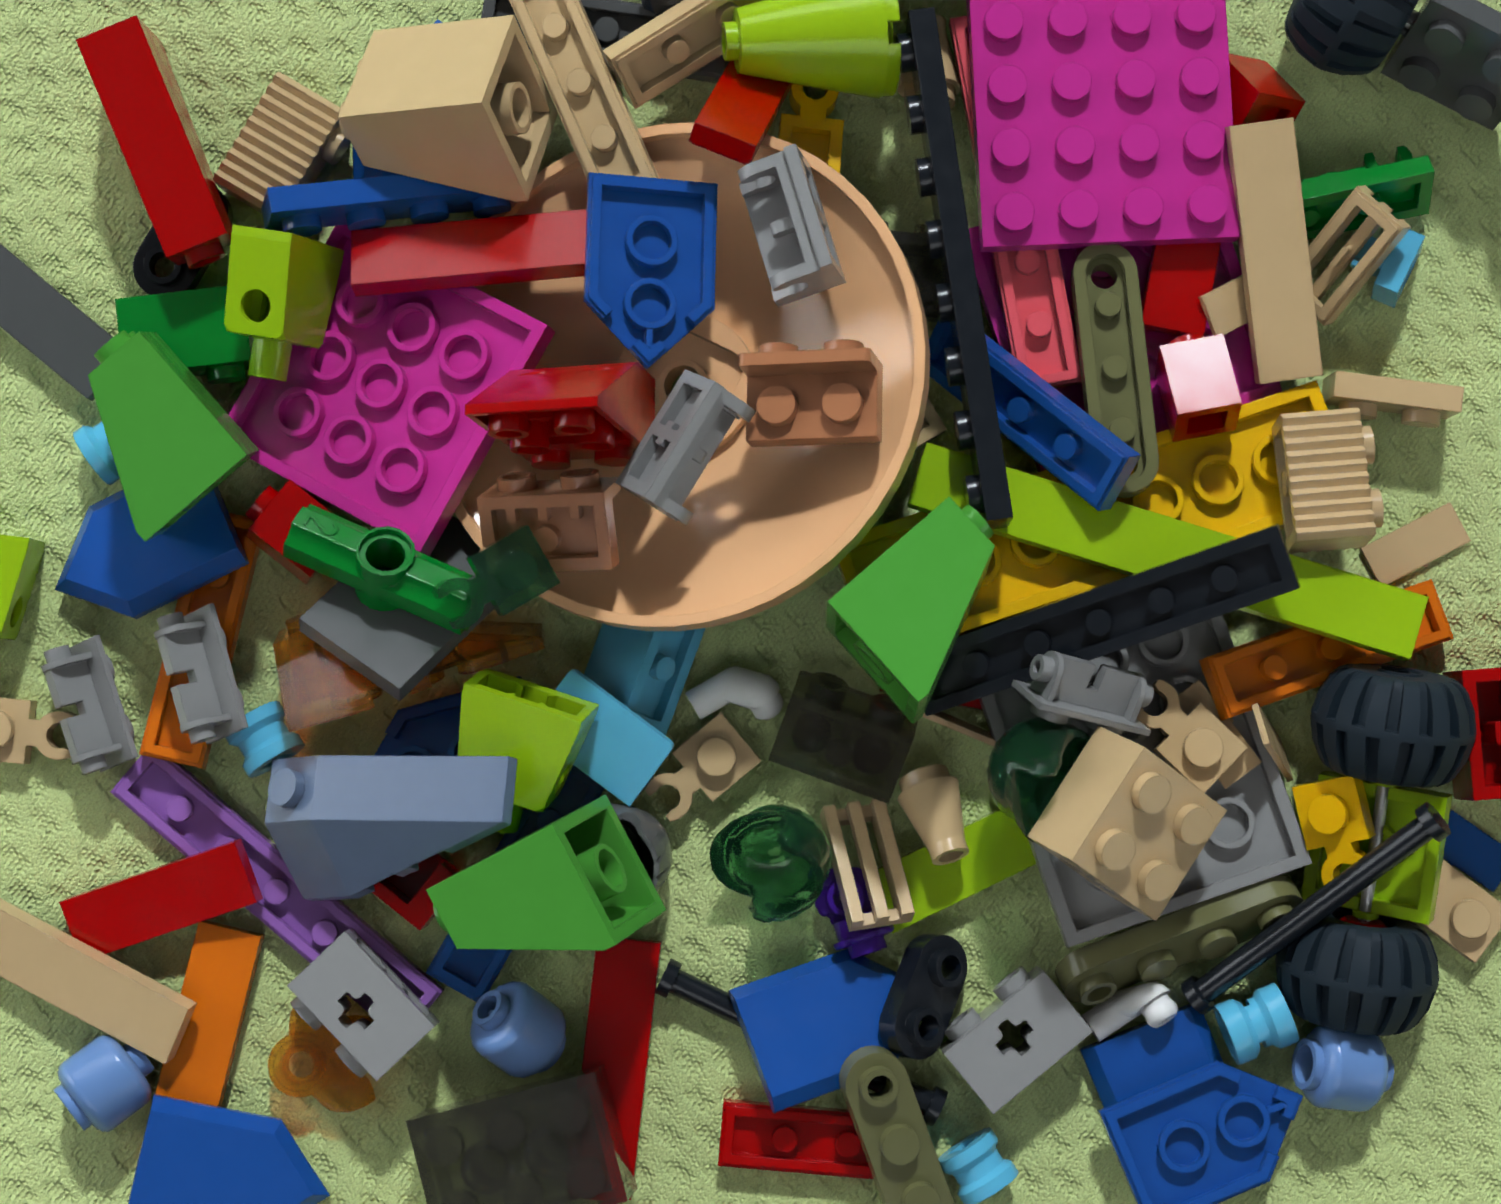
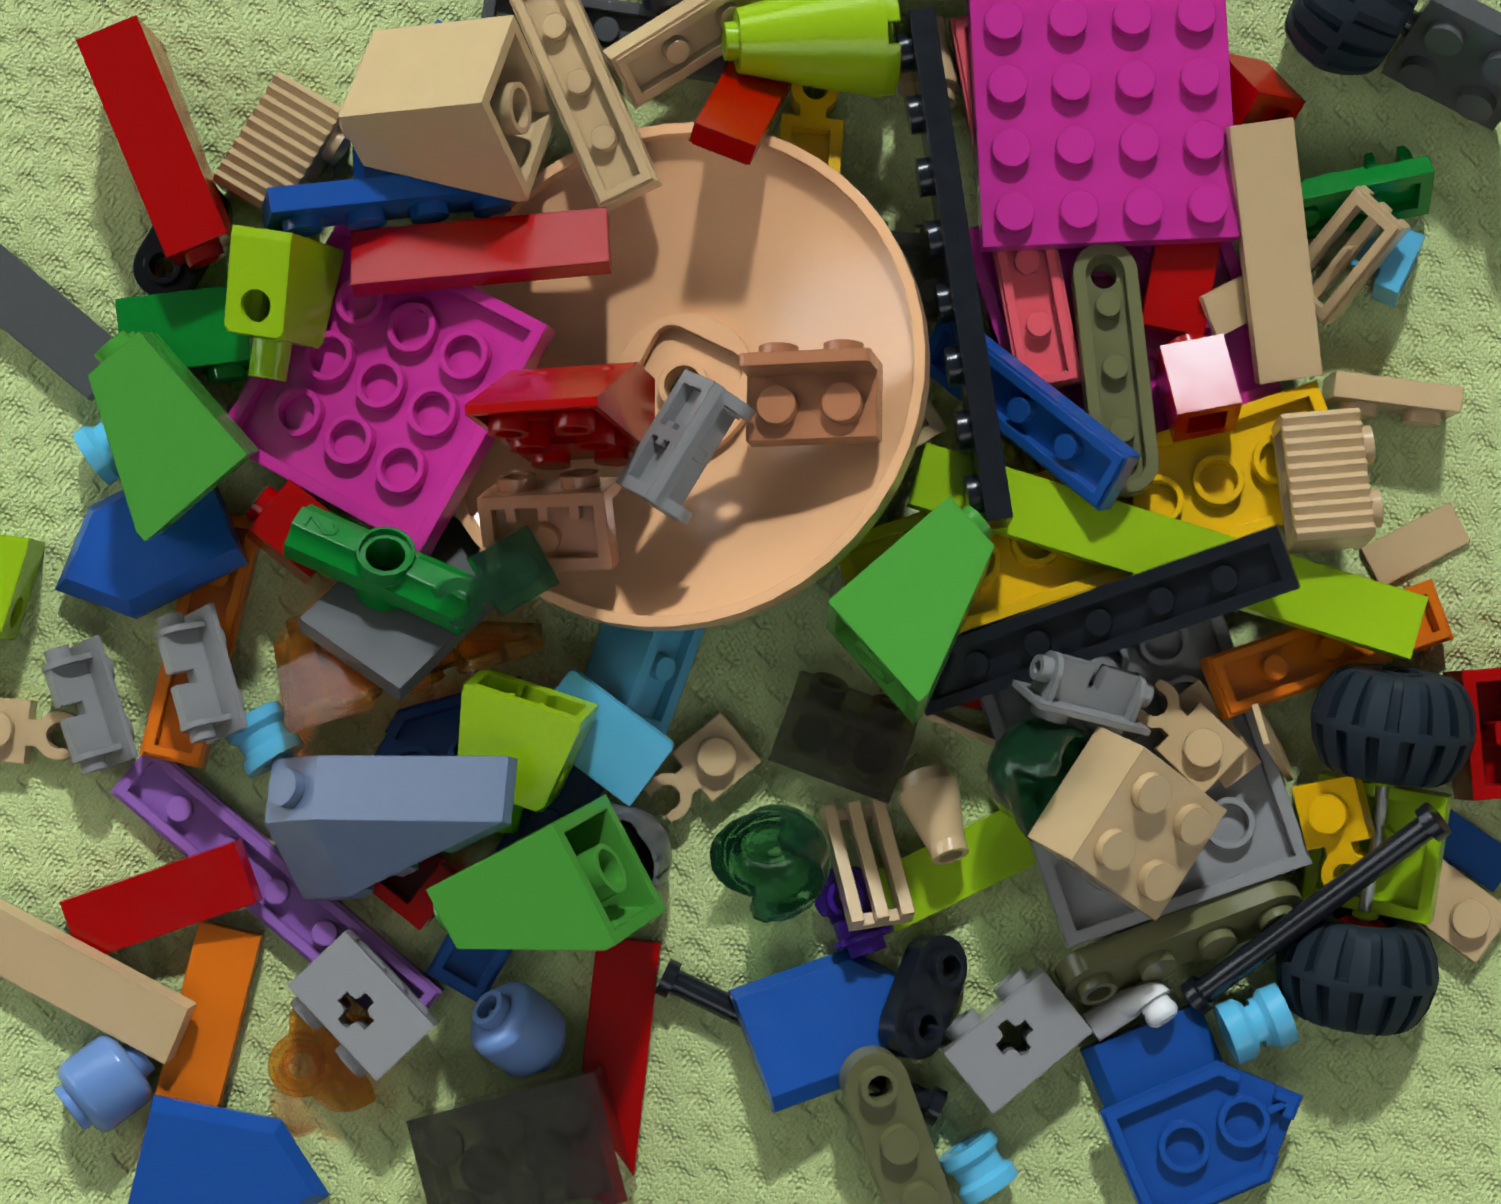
blue tile [584,172,718,370] -> none
white arm [685,666,783,720] -> none
red tile [718,1099,873,1179] -> none
light grey hinge [738,143,846,307] -> none
medium blue head [1292,1026,1394,1112] -> none

